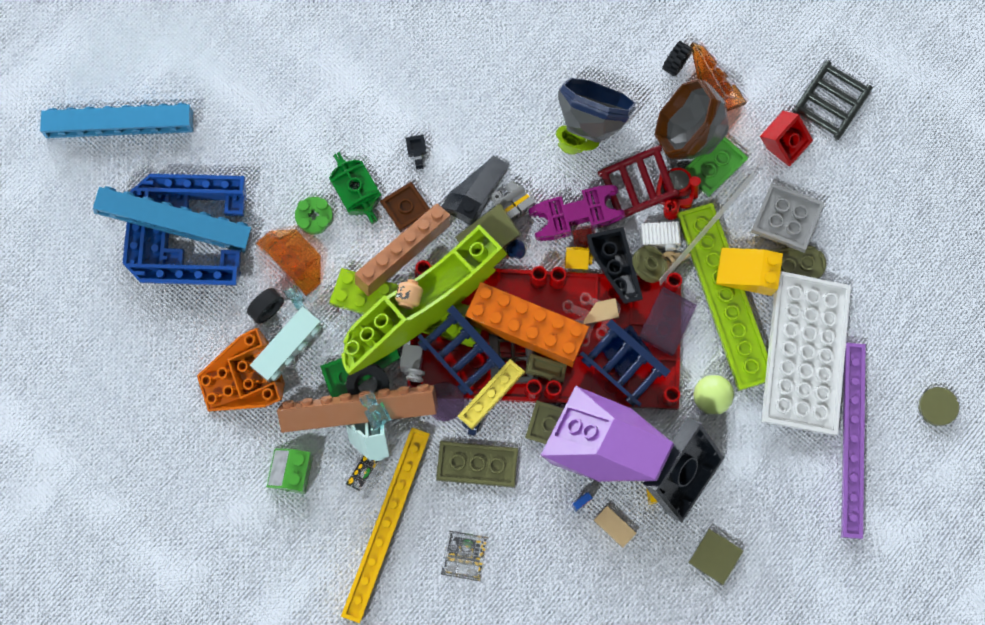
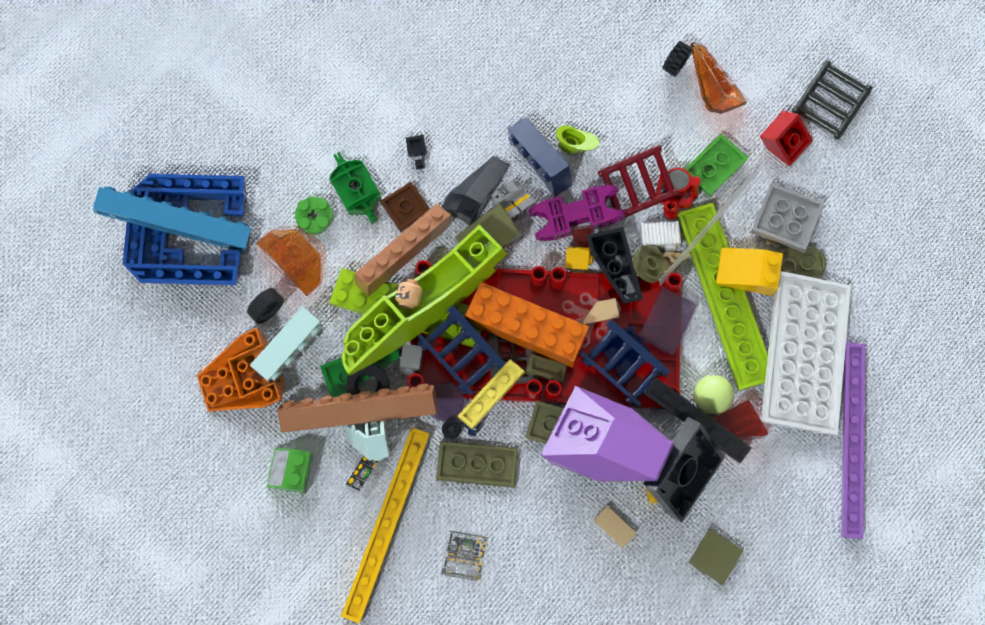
dark azure brick [40,103,194,138] -> none
clear light blue plate [284,285,306,311] -> none
clear light blue plate [359,392,392,430] -> none
light grey bush [406,368,425,383] -> none
dark blue tile [506,239,525,259] -> none
rock [558,78,636,142] -> none
blue tile [572,492,593,512] -> none
rock [654,79,729,160] -> none
olive tile [918,387,959,426] -> none
none -> black plate [442,419,461,439]
none -> wedge [508,117,573,197]
none -> black plate [643,377,752,464]
none -> clear red slope [712,400,768,440]

